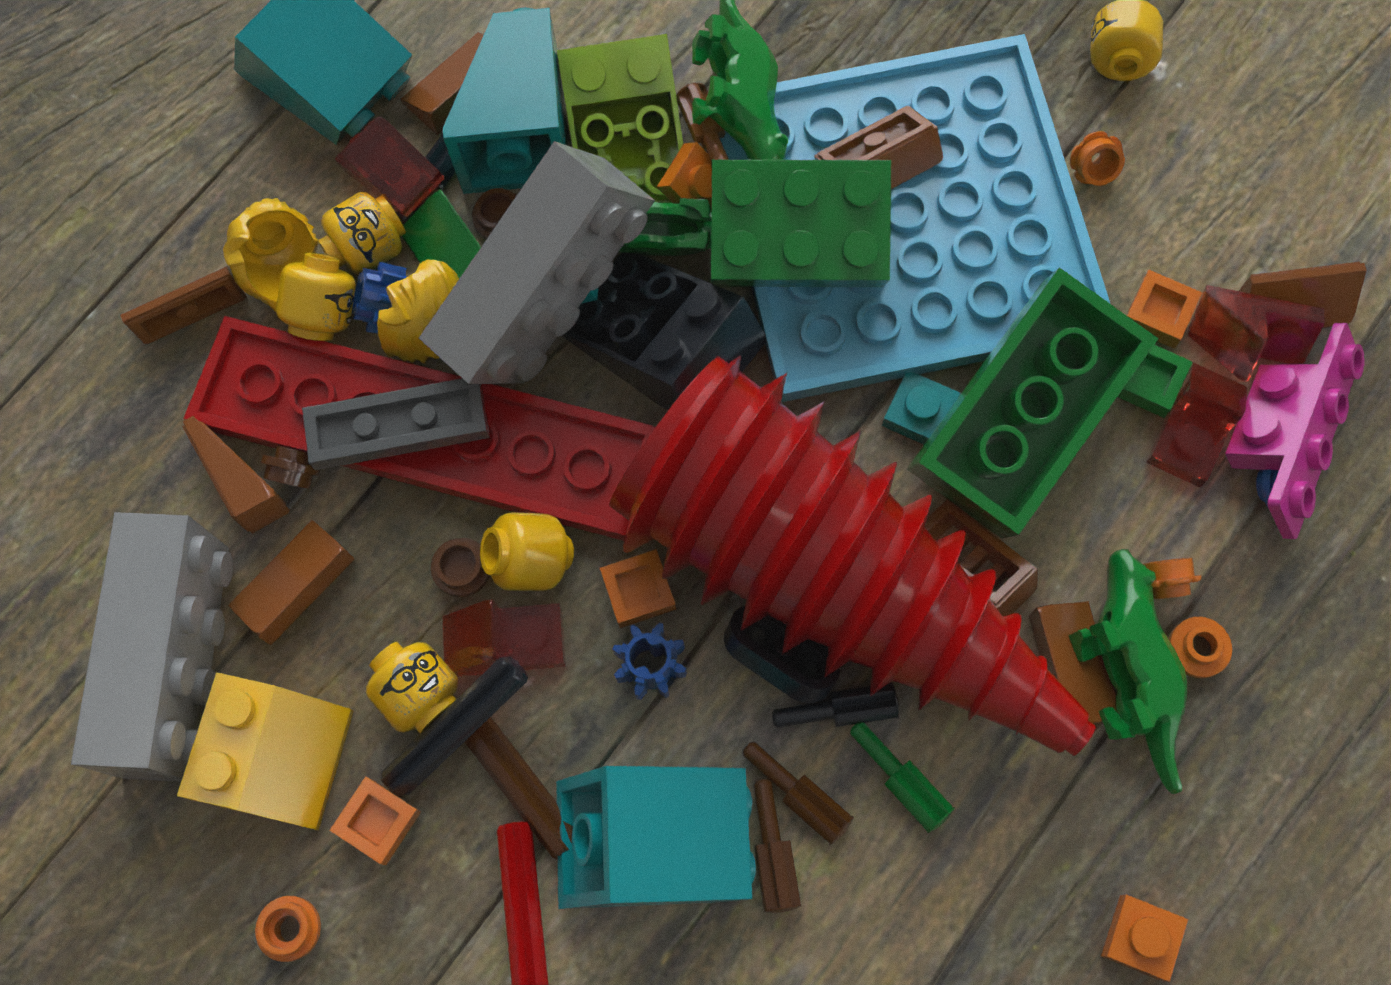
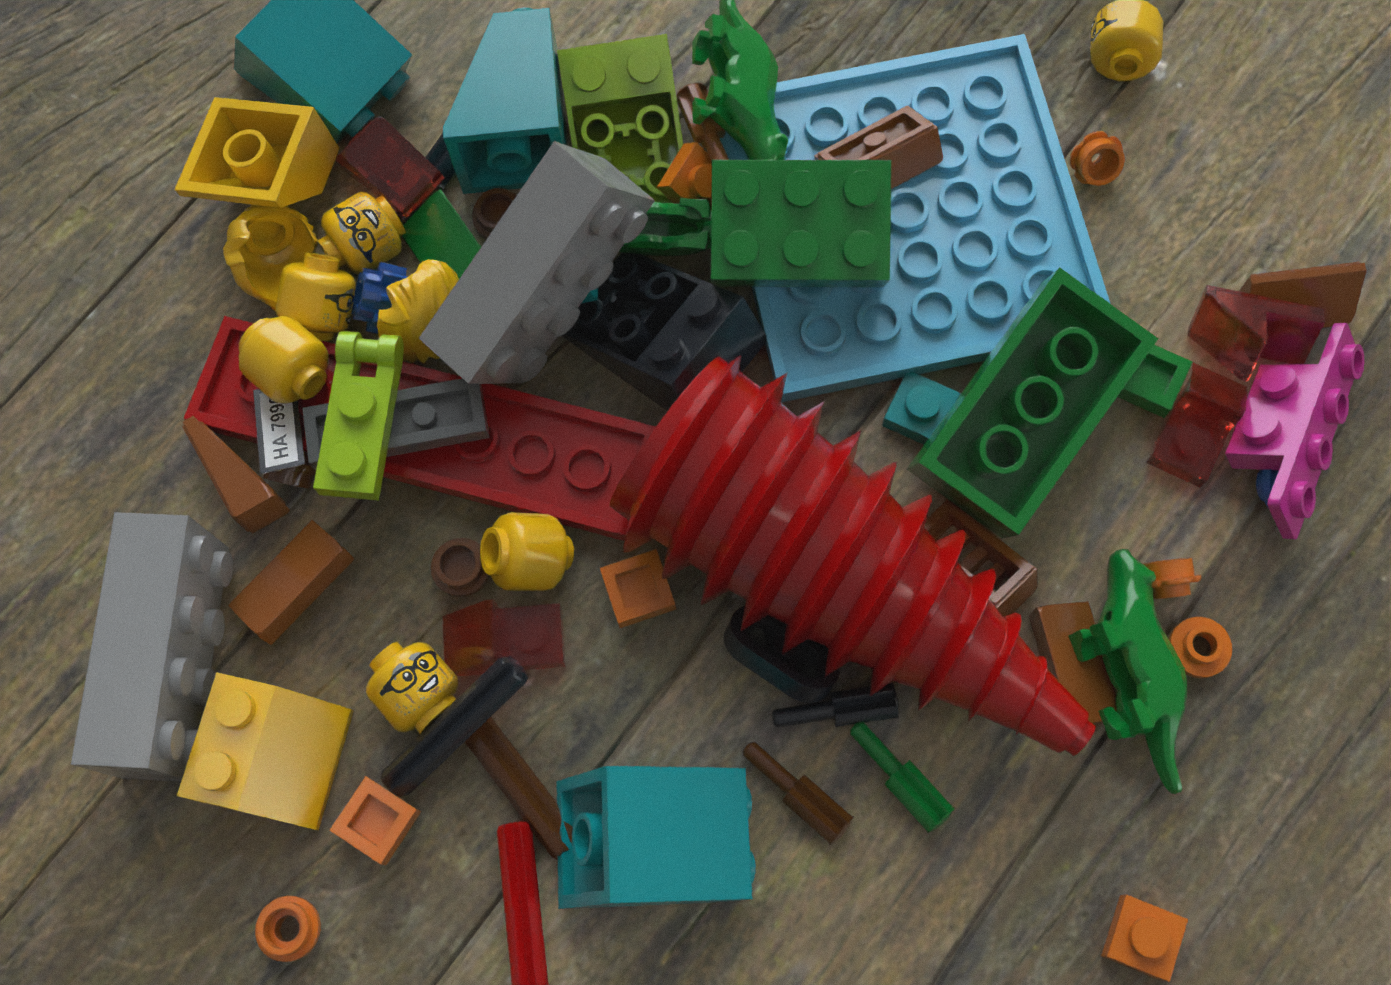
dark orange slope [120,266,247,344] -> none
dark orange slope [400,32,483,136] -> none
blue gear [612,622,687,700] -> none
reddish brown axle [753,779,801,913] -> none
orange plate [1126,270,1202,349] -> none
none -> yellow slope [174,97,340,208]
none -> yellow head [239,316,328,404]
none -> sticker [253,389,305,474]
none -> lime plate [313,331,404,501]

